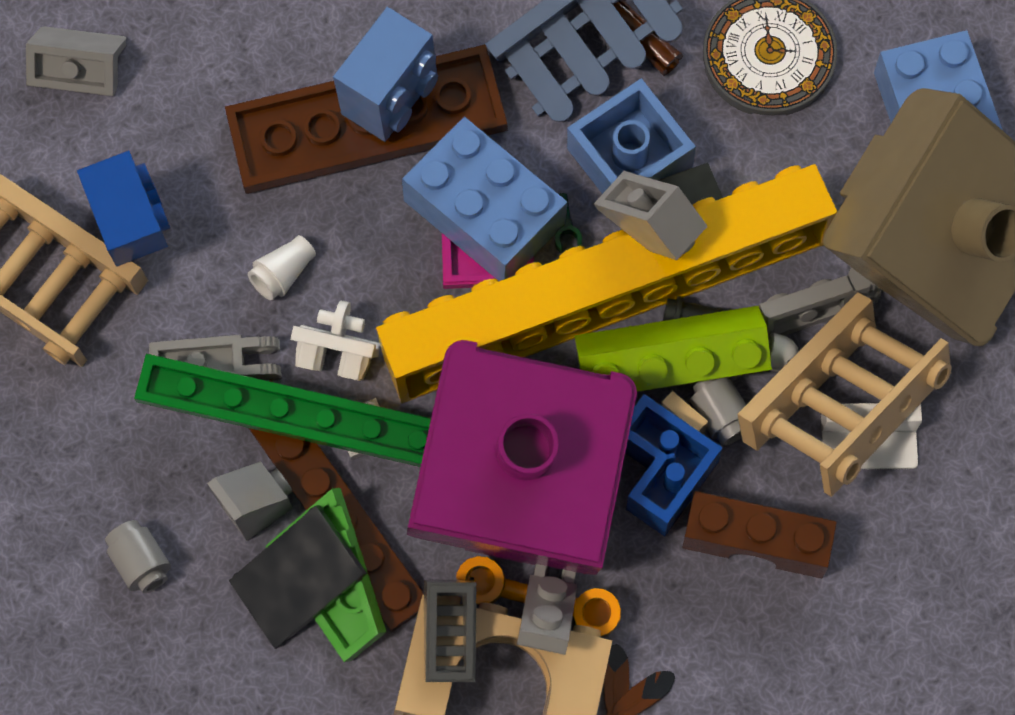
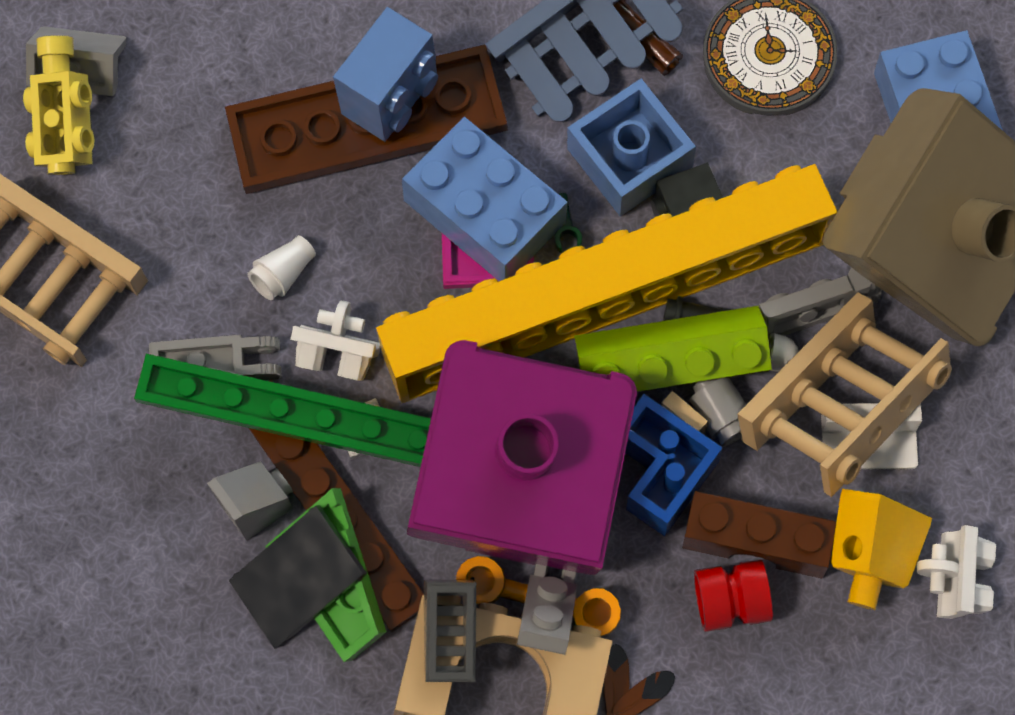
blue brick [77,150,170,267] -> none
light grey brick [105,520,171,594] -> none
light grey slope [594,171,707,260] -> none
none -> light yellow brick [23,36,95,175]
none -> red wheel [694,559,773,632]
none -> yellow torso [831,489,932,610]
none -> white hips [917,525,996,619]

